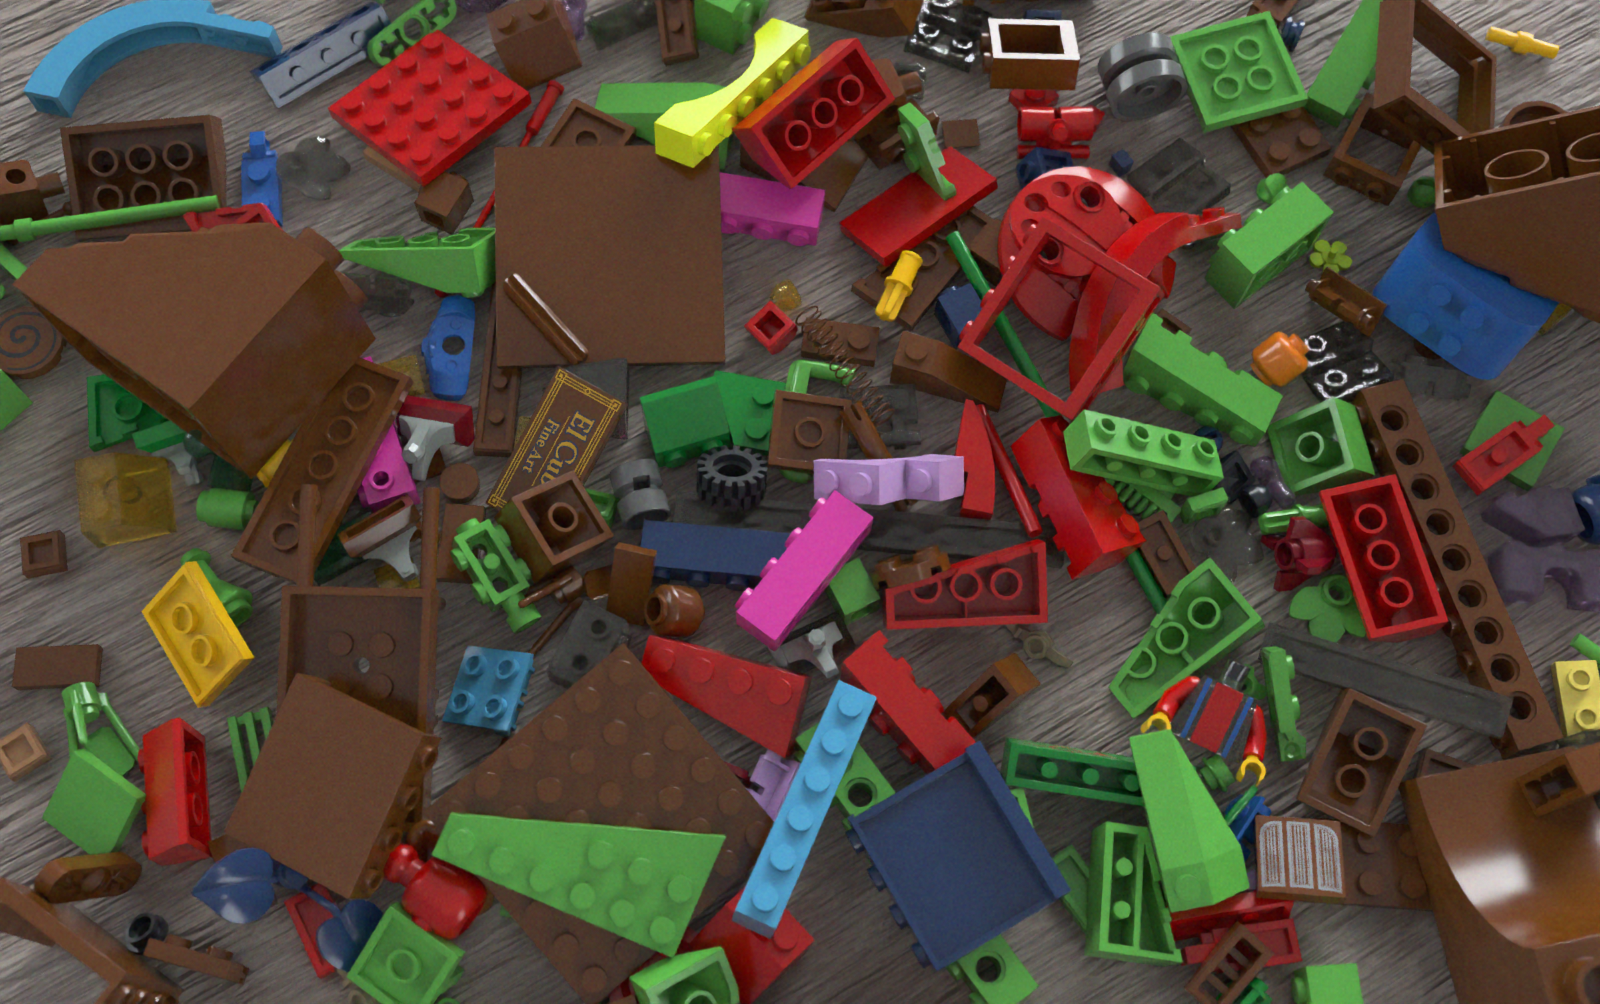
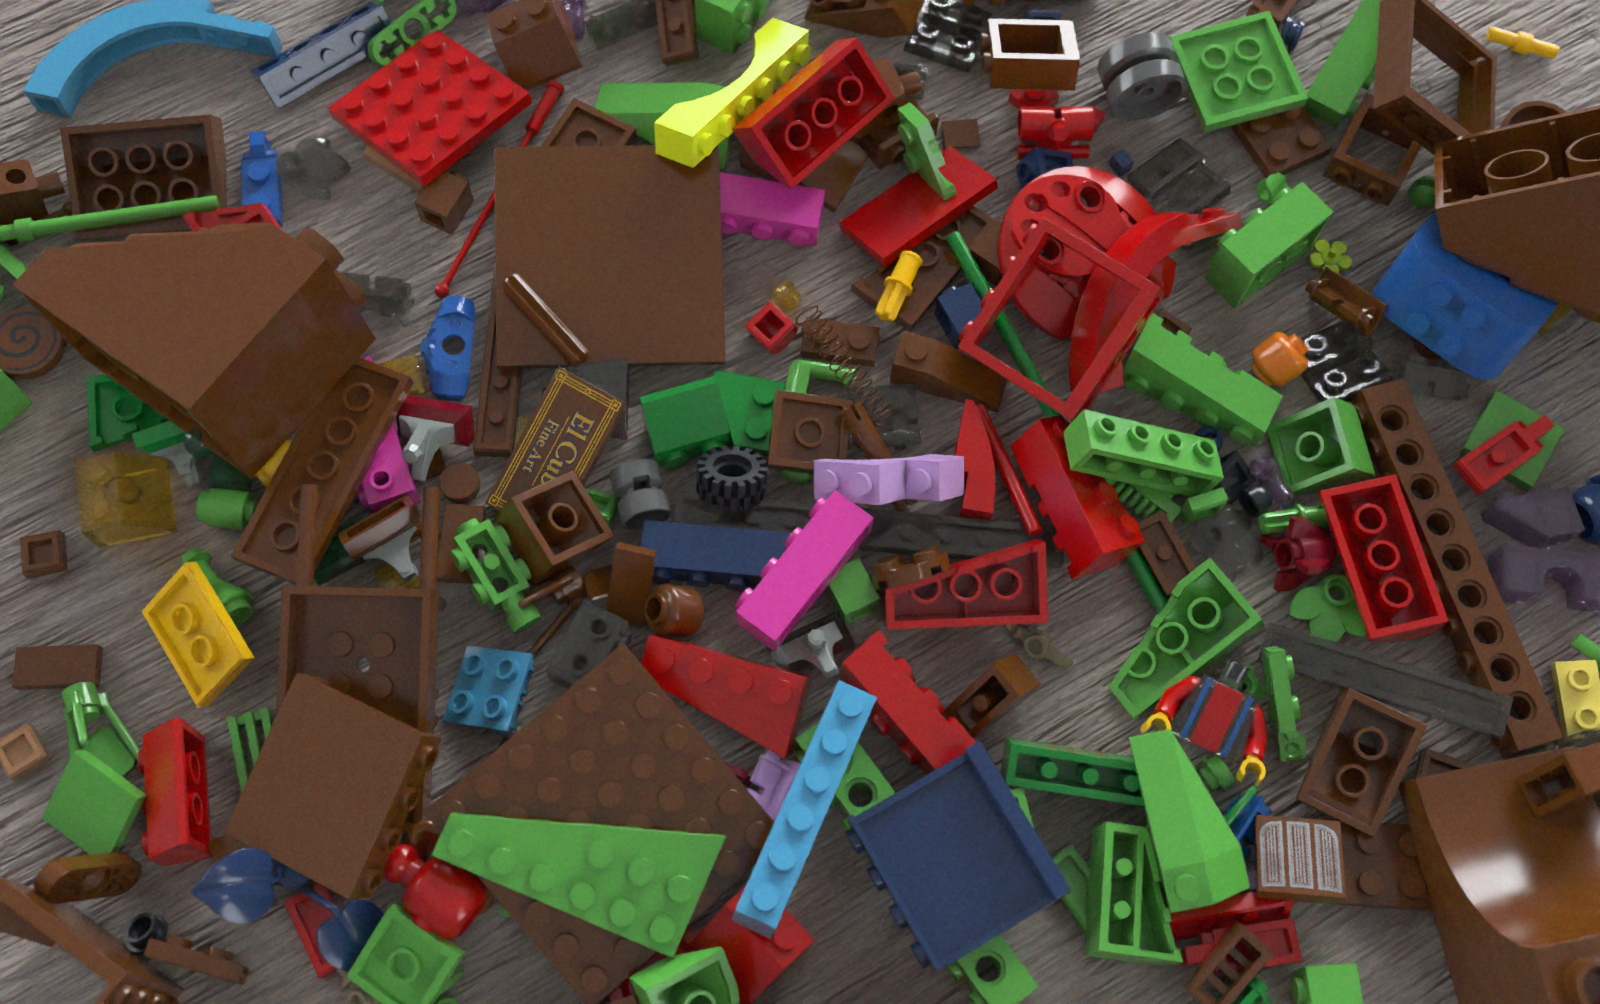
bright green wedge [339,227,496,297] -> none

